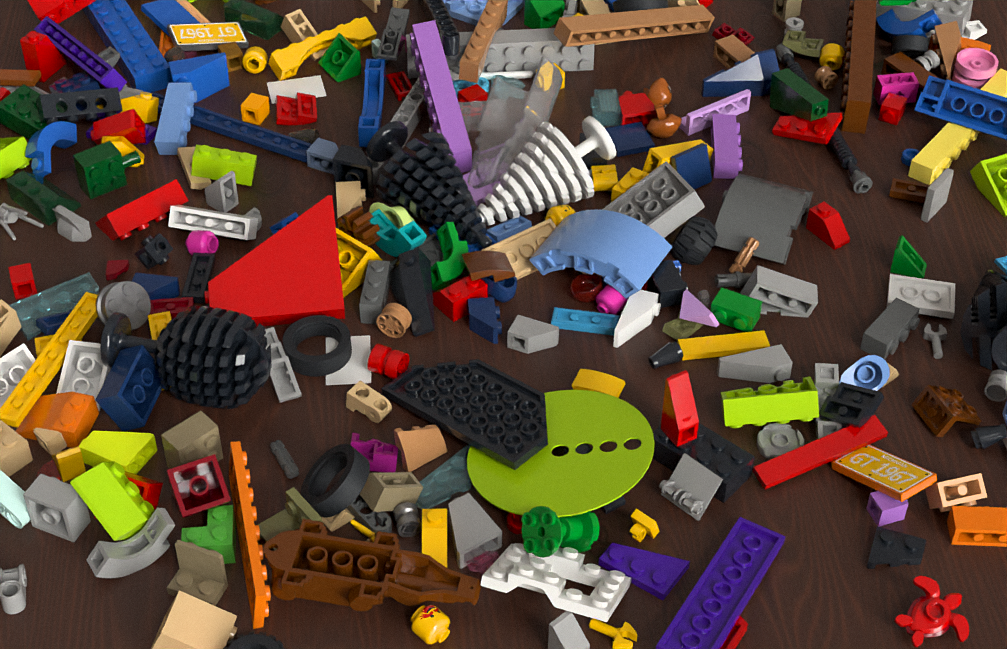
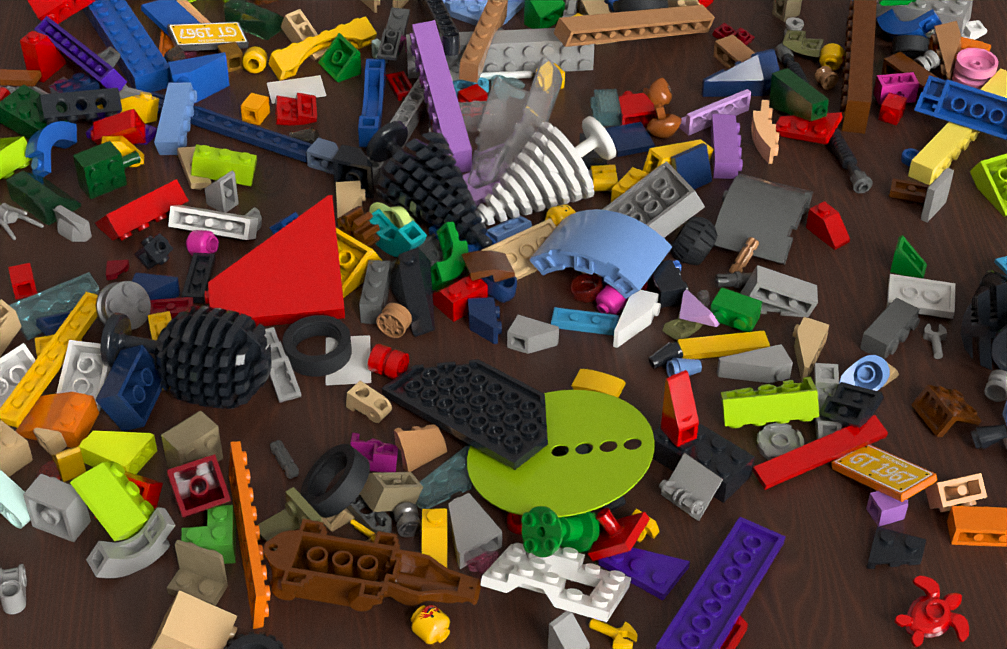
none -> red tile [587,508,650,561]
none -> medium blue cone [666,358,702,377]
none -> light nougat slope [751,100,779,164]
none -> tan slope [793,317,829,382]

